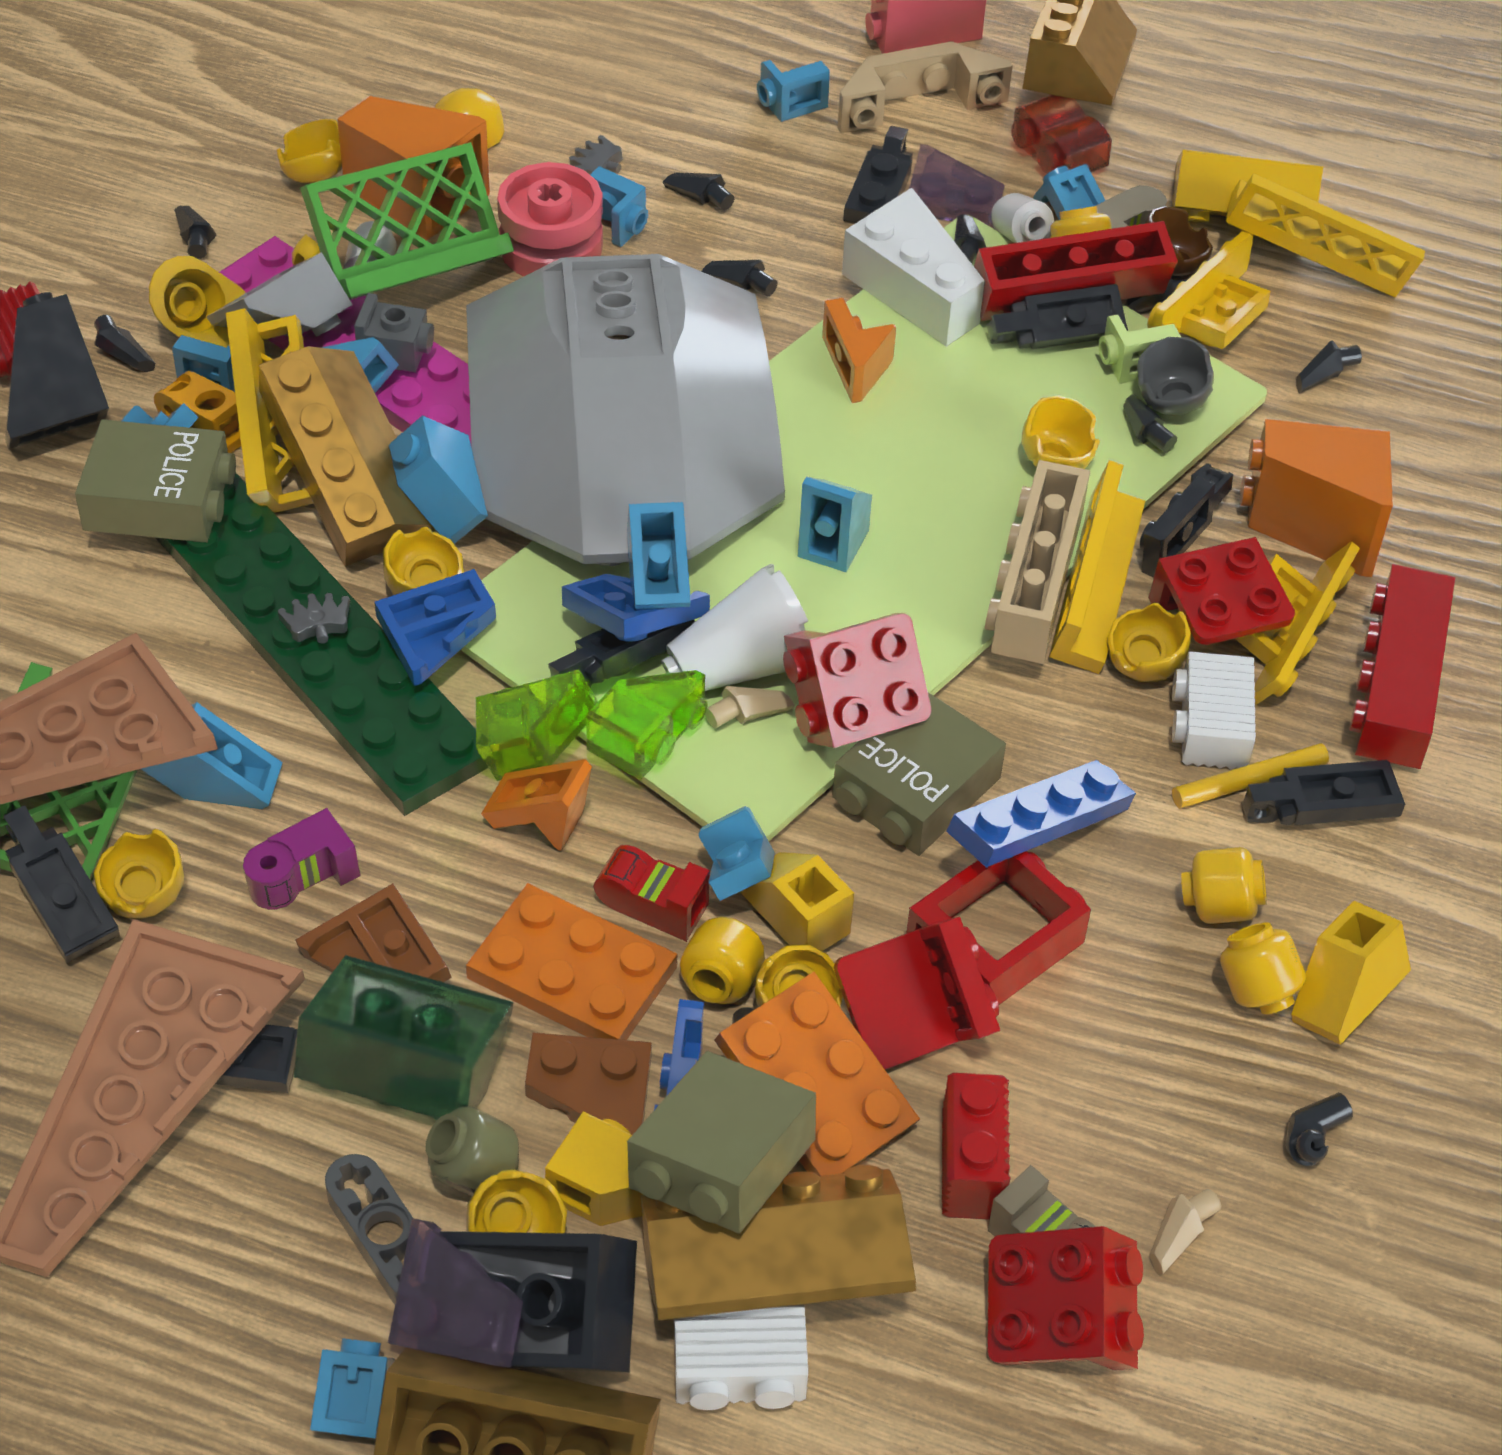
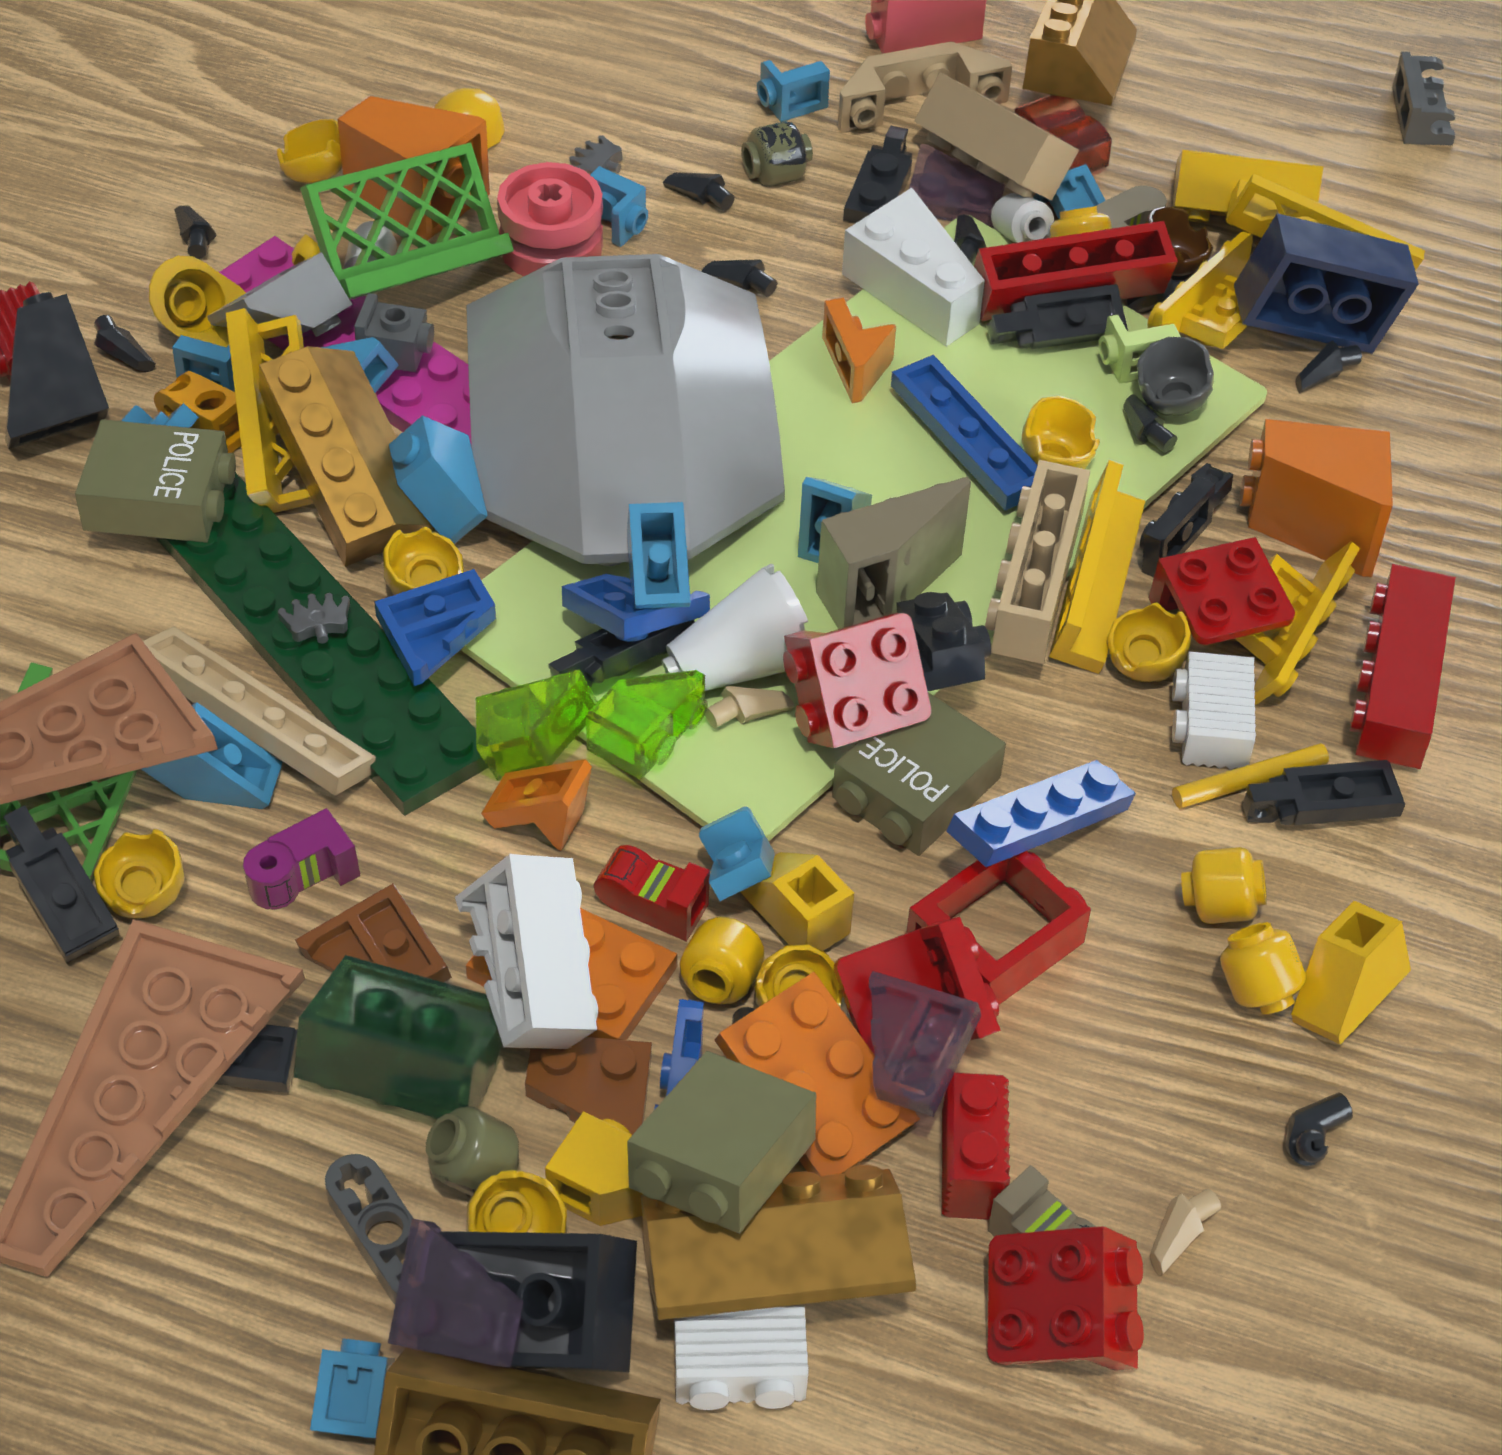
none -> tan plate [143,626,376,796]
none -> white wedge [455,854,598,1049]
none -> olive head [741,122,813,187]
none -> dark tan slope [816,476,971,629]
none -> wing [869,971,982,1117]
none -> blue plate [891,355,1037,511]
none -> black plate [896,592,991,691]
none -> tan brick [914,72,1079,201]
none -> dark blue brick [1234,213,1419,354]
none -> dark grey hinge [1392,52,1455,146]

